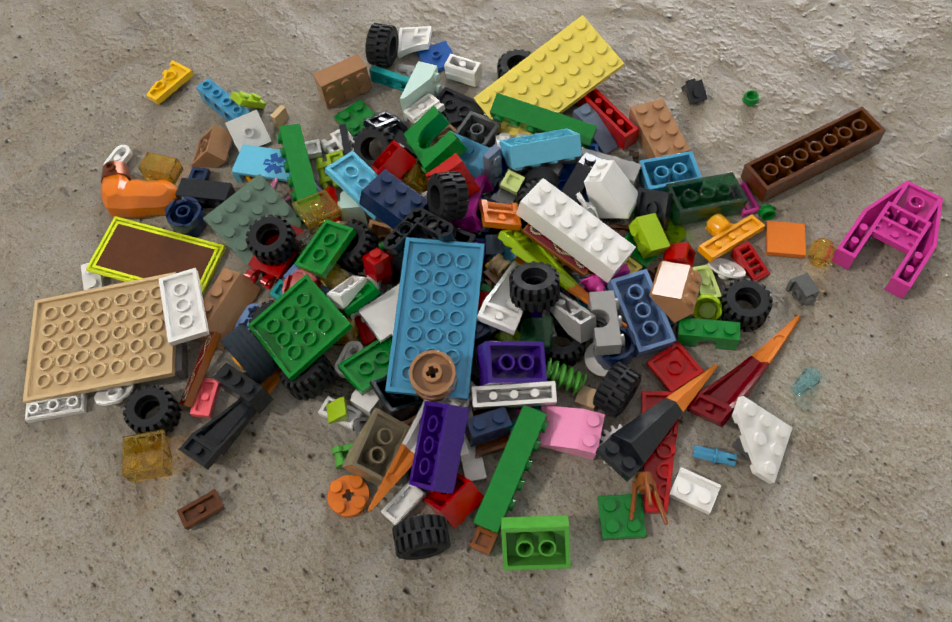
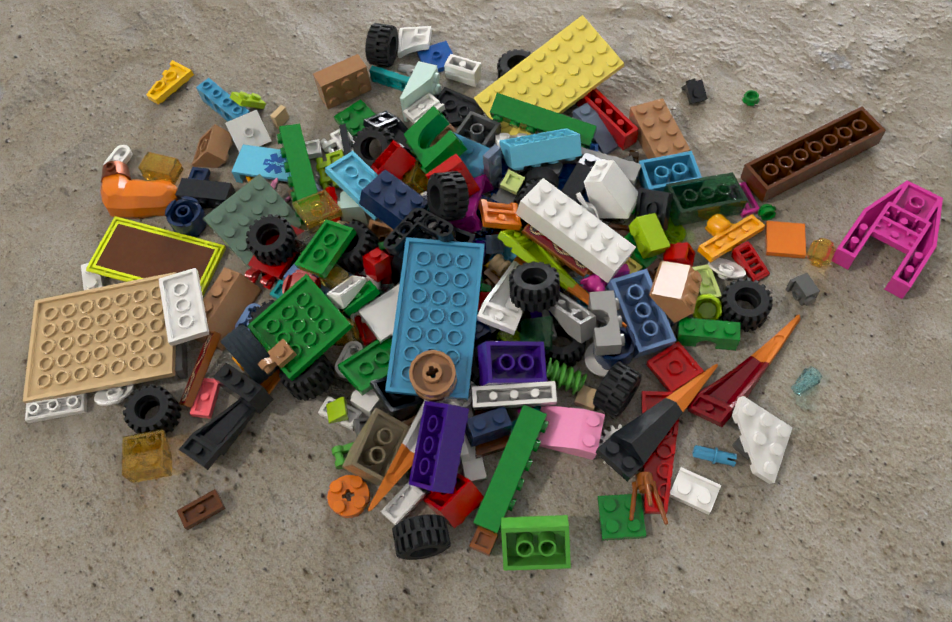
none -> medium nougat plate [258,339,297,374]

